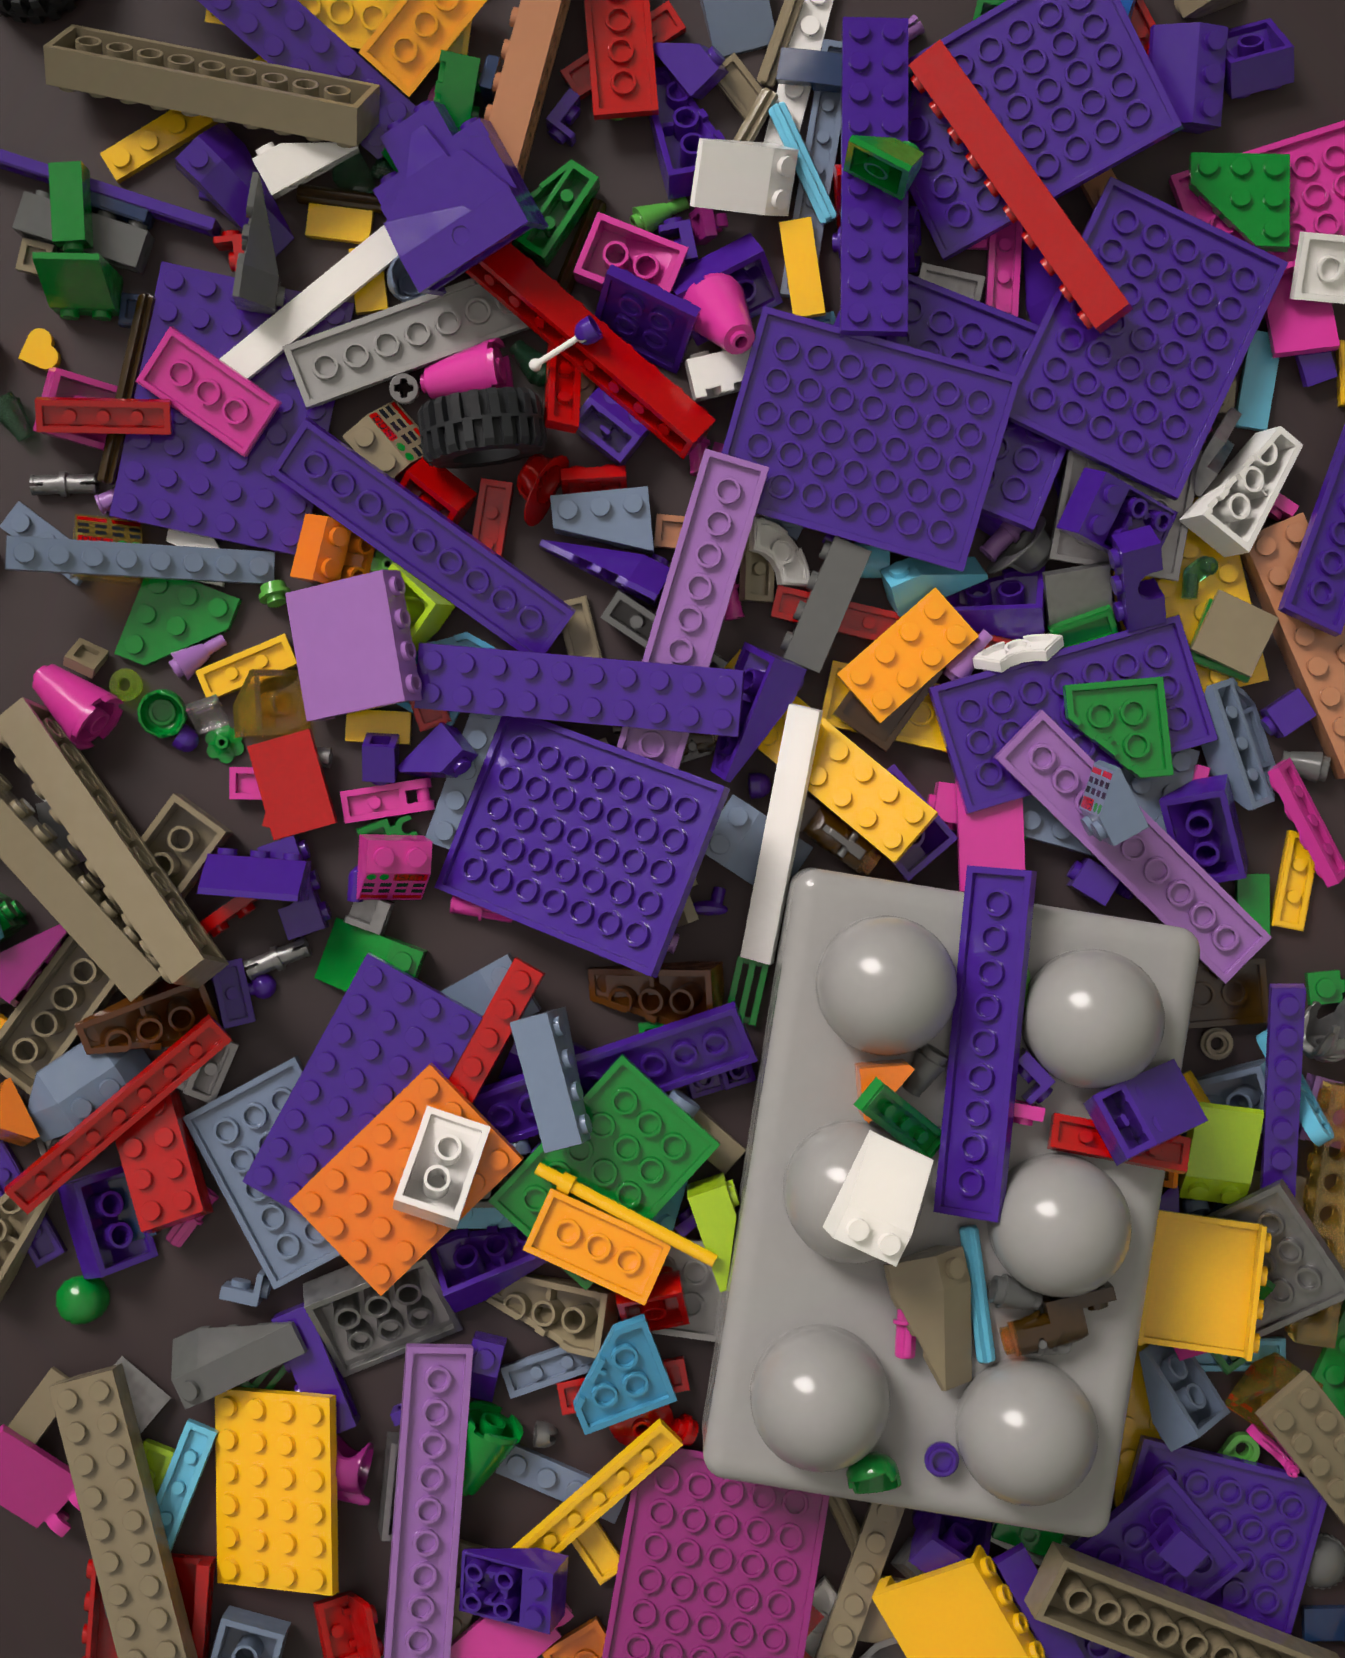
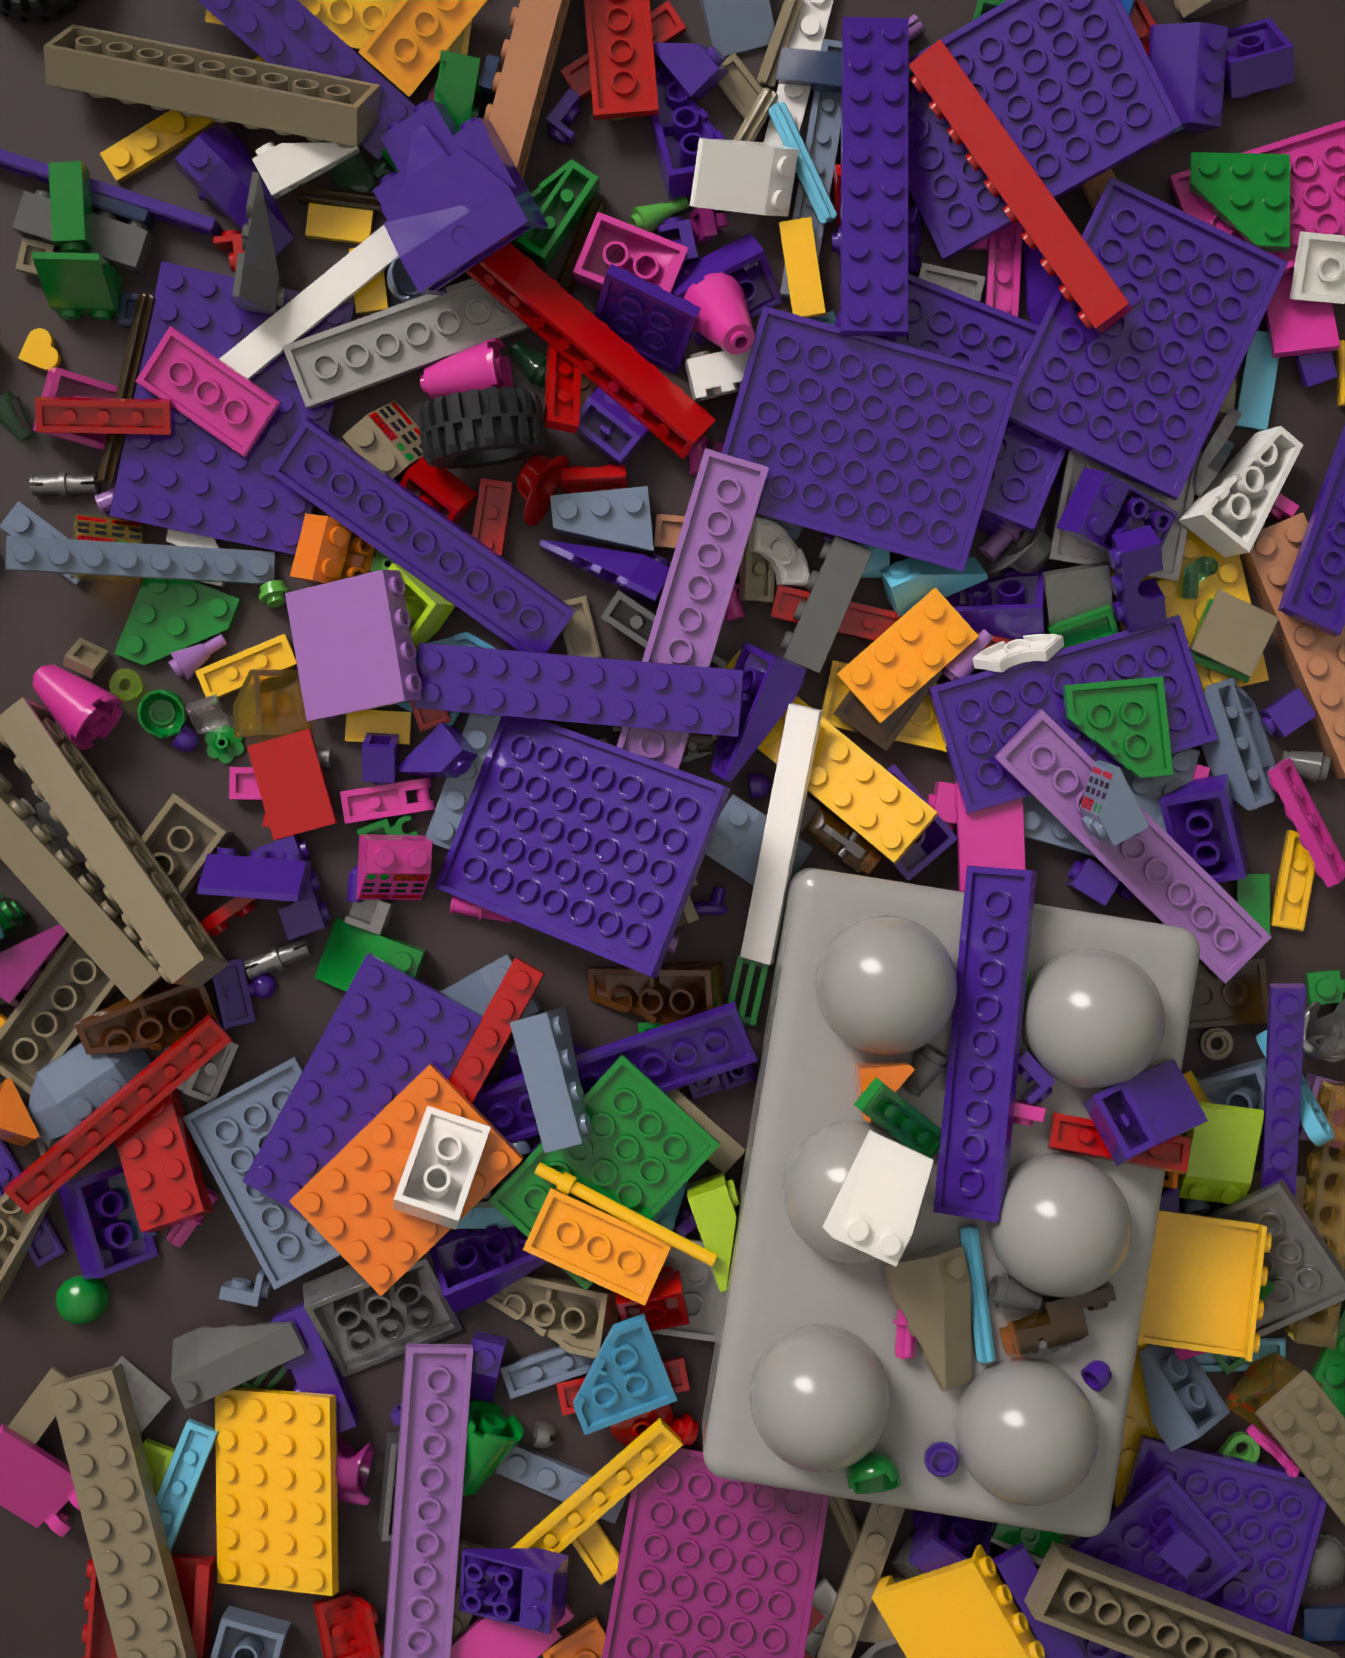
flat silver bush [389,373,420,404] -> none
hinge [529,315,603,372] -> none
sand blue tile [669,1089,700,1118] -> none
green slope [843,135,924,201] -> none
none -> dark purple hinge [1081,1360,1112,1392]

